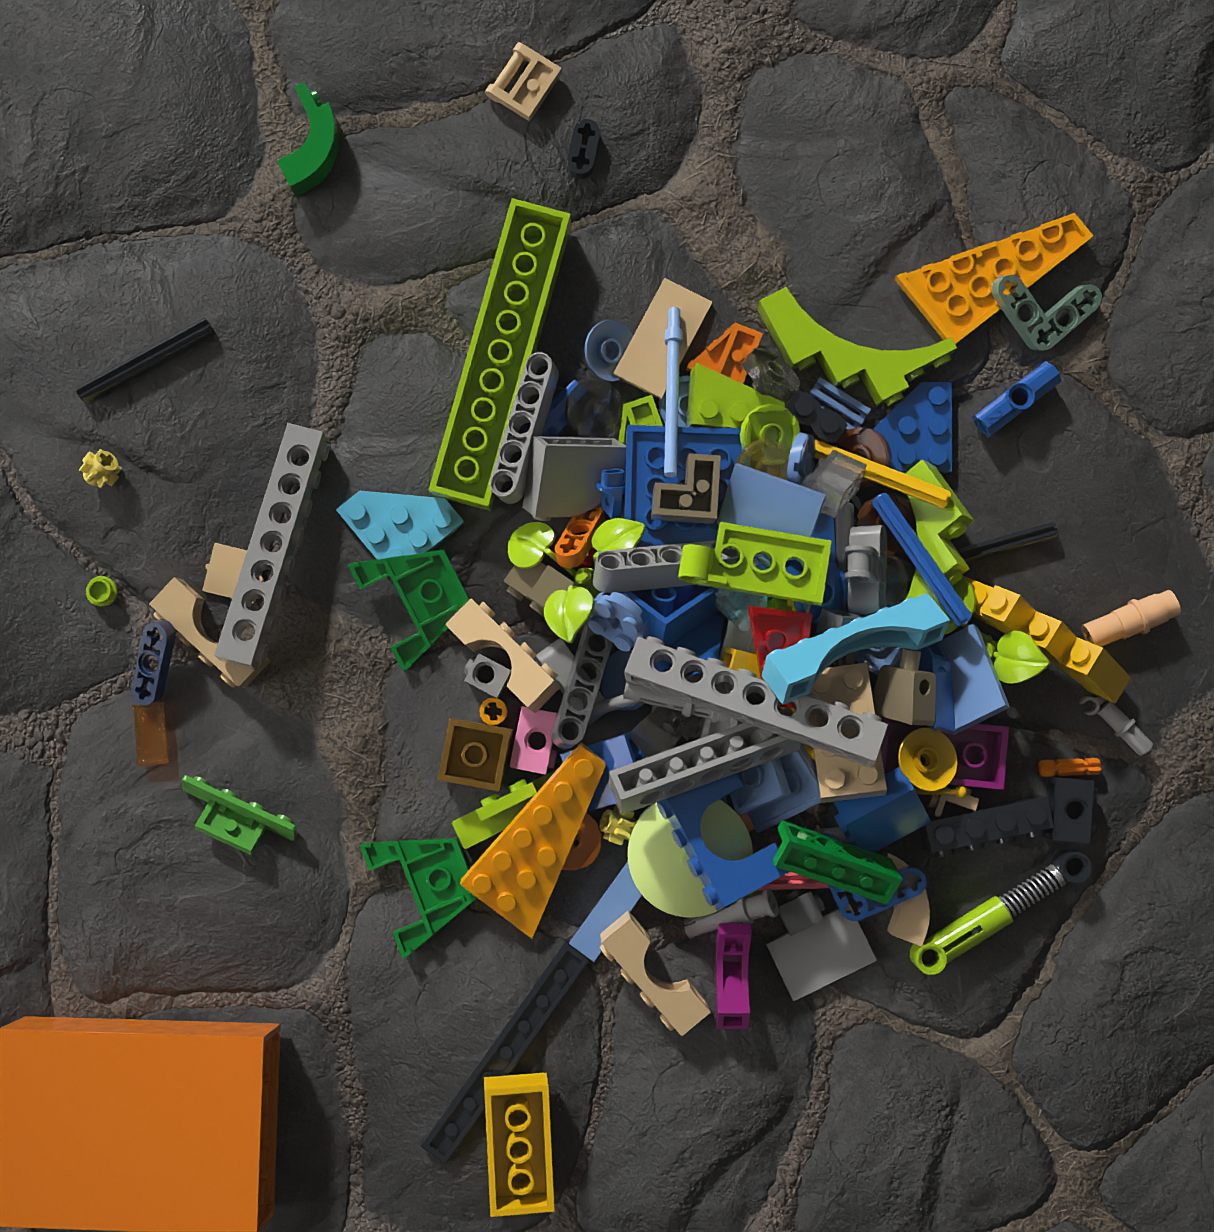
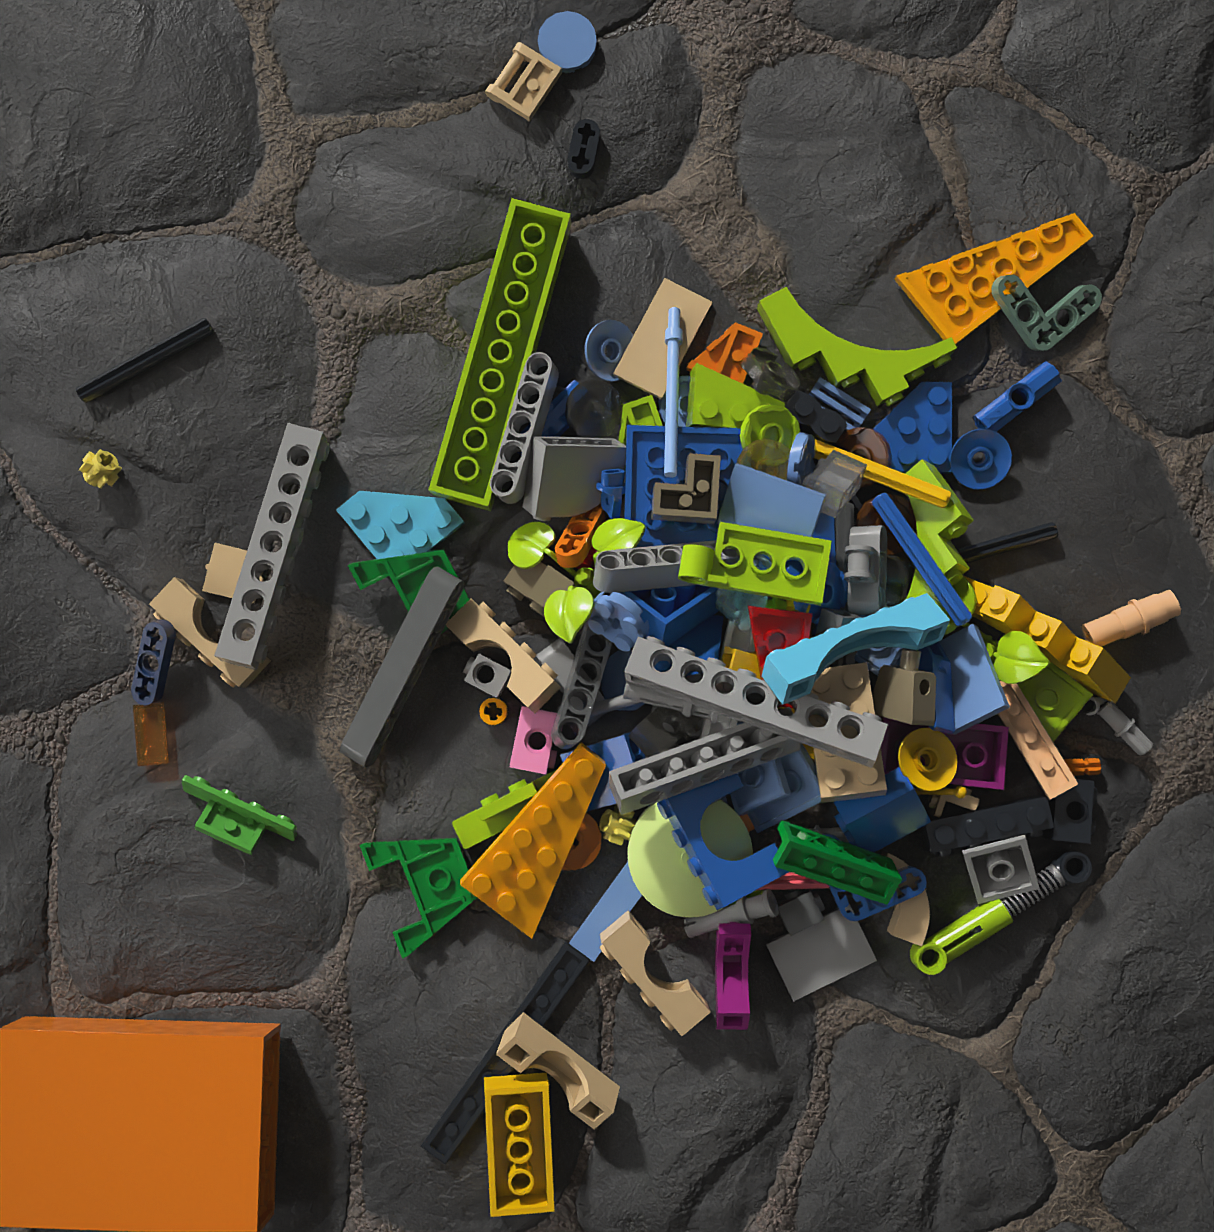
lime plate [86,576,118,607] -> none
green arch [277,81,340,197] -> none
pearl gold brick [438,718,513,791] -> none
none -> dark grey beam [340,566,465,768]
none -> tan arch [496,1012,620,1129]
none -> medium blue tile [537,11,597,73]
none -> blue dish [950,429,1012,489]
none -> light grey slope [962,835,1040,904]
none -> light nougat plate [998,681,1078,800]
none -> lime tile [1018,663,1093,742]

